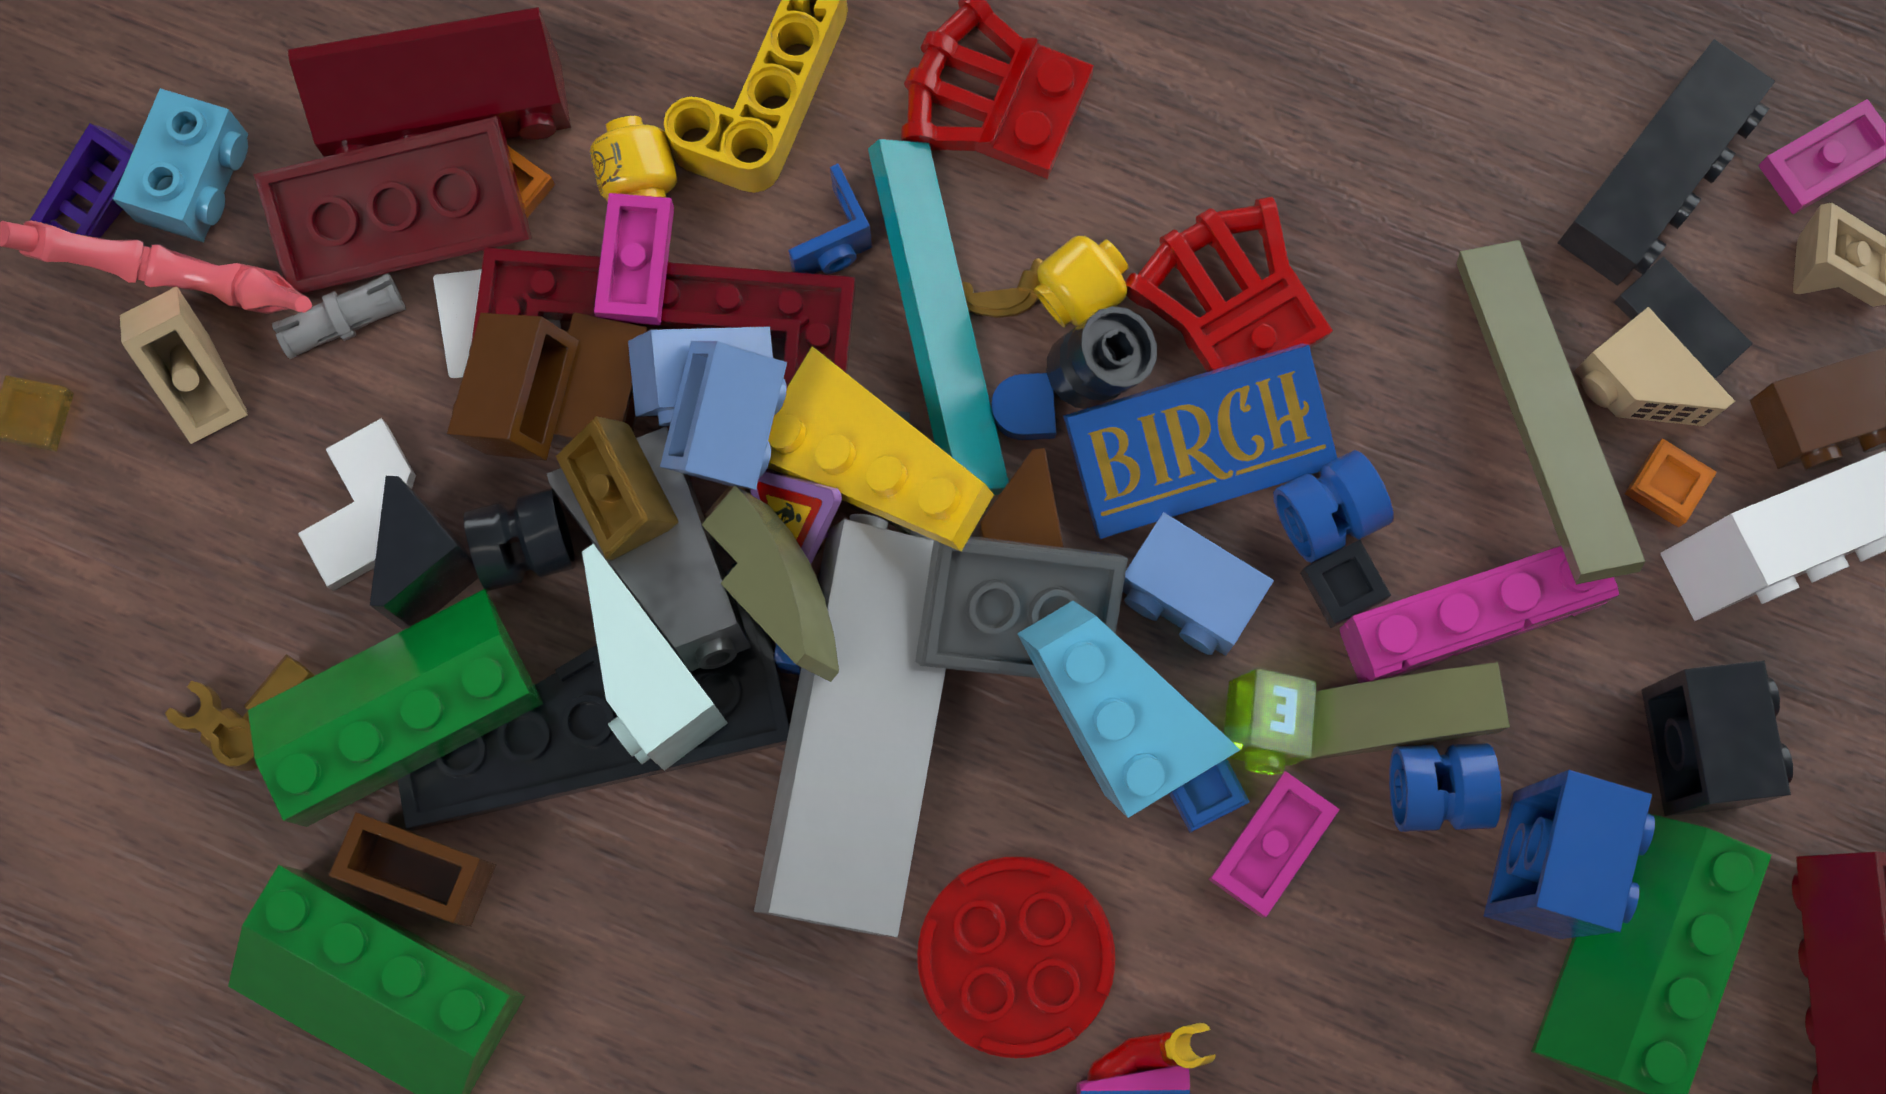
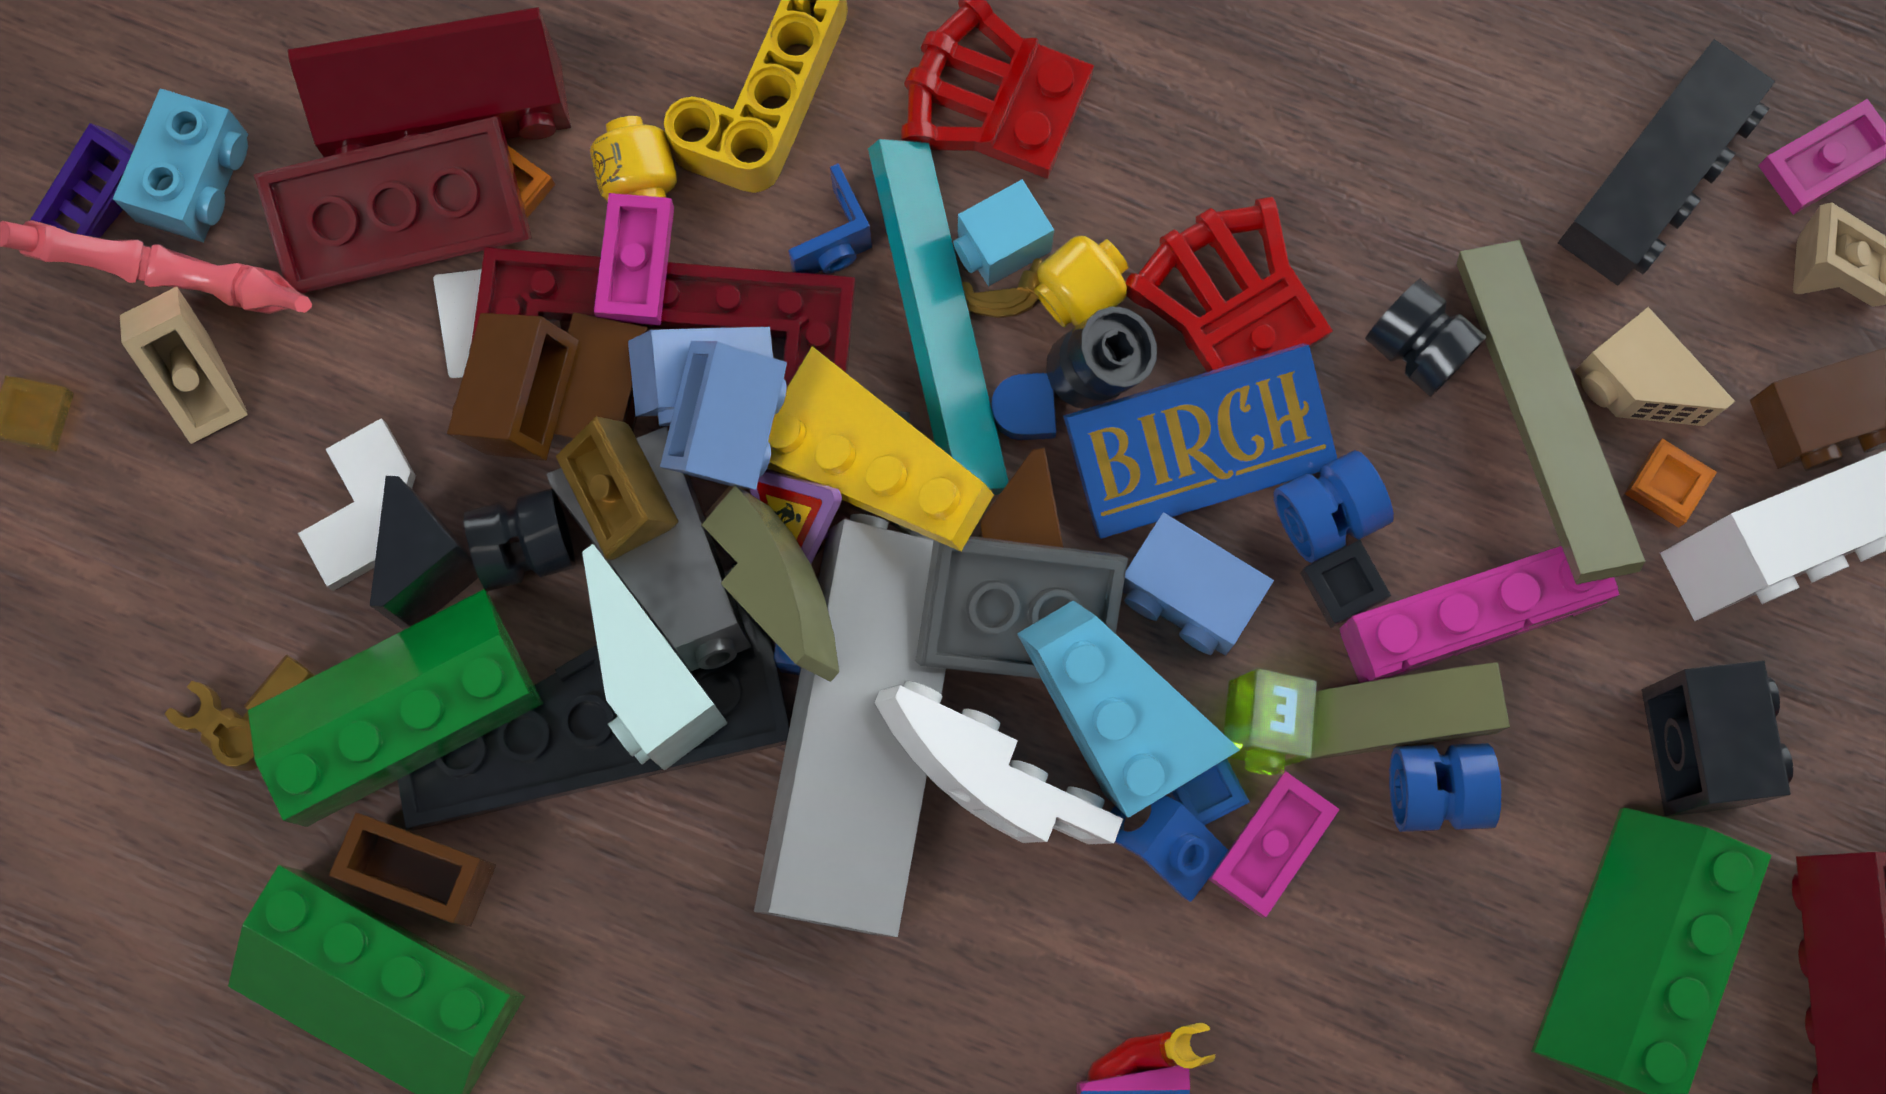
light grey pin [272,273,406,359] -> none
red tile [917,856,1116,1058] -> none
blue brick [1483,770,1655,939] -> none
black tile [1614,256,1753,379] -> none
none -> white slope [875,681,1123,844]
none -> medium azure brick [953,179,1054,287]
none -> blue bracket [1110,795,1228,902]
none -> black wheel [1365,278,1487,397]

